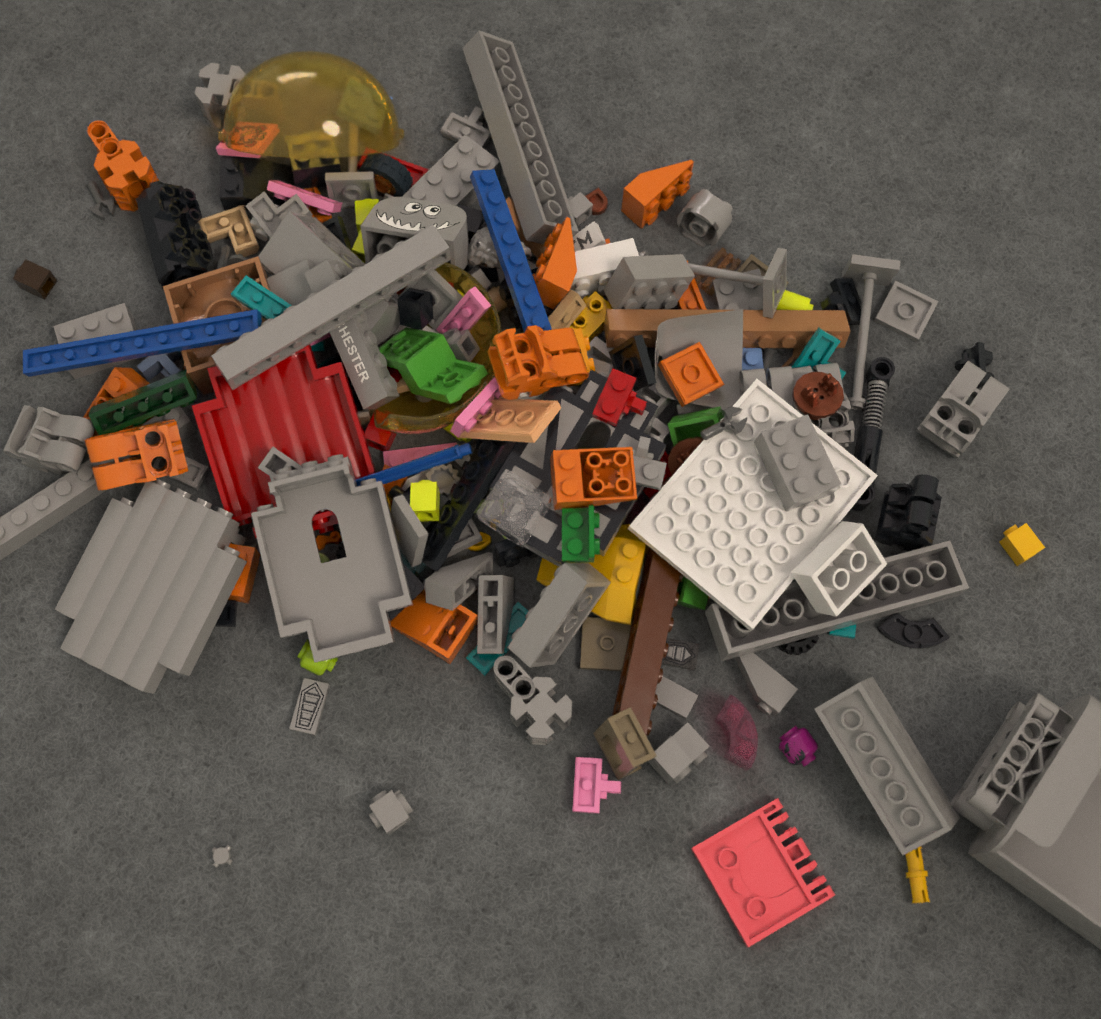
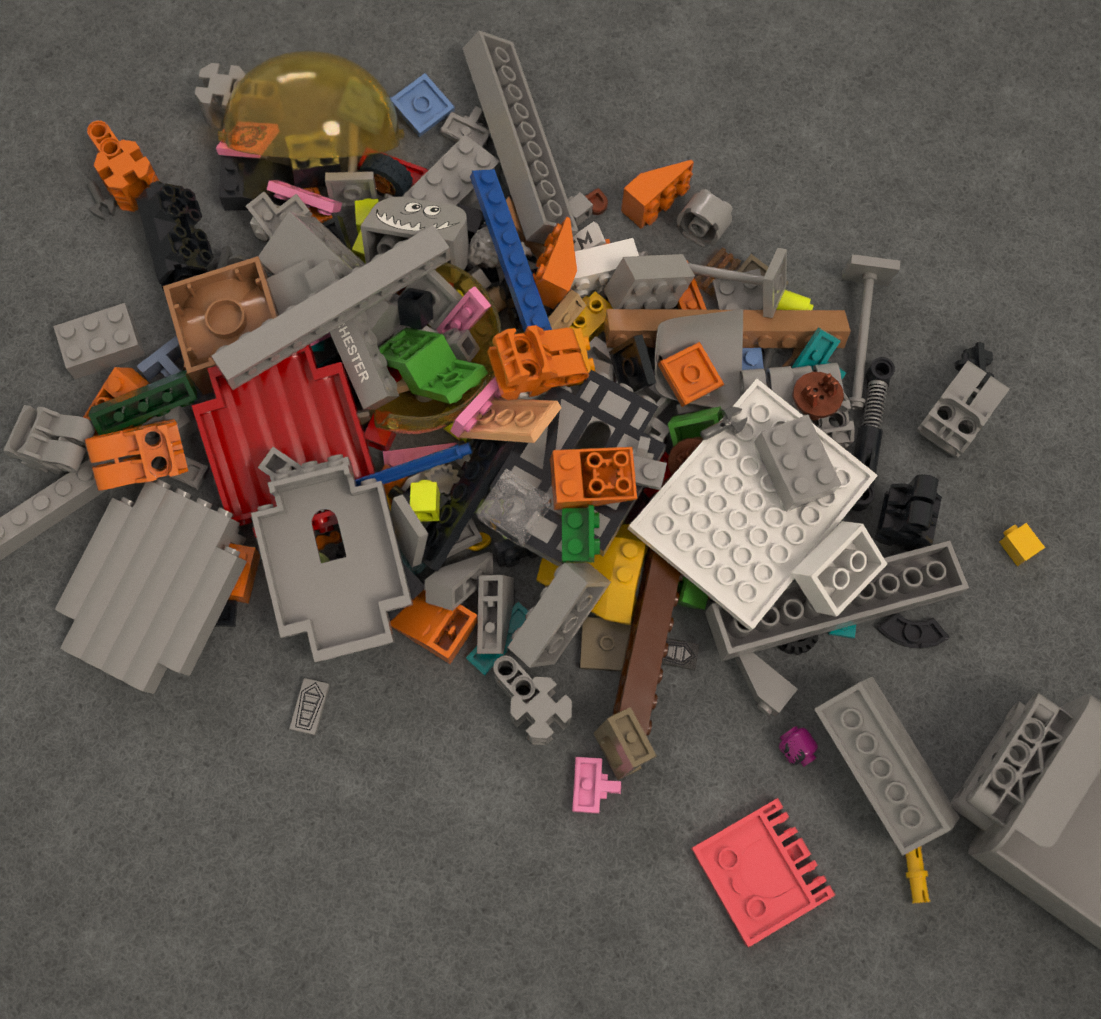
dark brown brick [13,259,58,300] -> none
blue plate [23,309,262,377] -> none
tan brick [199,205,259,257] -> none
light grey piece [211,845,233,867] -> none
teal tile [231,275,292,320] -> none
lime head [297,639,338,676] -> none
light grey brick [369,790,413,835] -> none
red hinge [592,368,647,427] -> none
light grey brick [648,722,709,784] -> none
light grey tile [655,676,698,719] -> none
clear pink brick [714,694,758,771] -> none
black hinge [820,278,862,325] -> none
light grey tile [874,280,939,342] -> none
none -> medium blue plate [390,73,455,137]

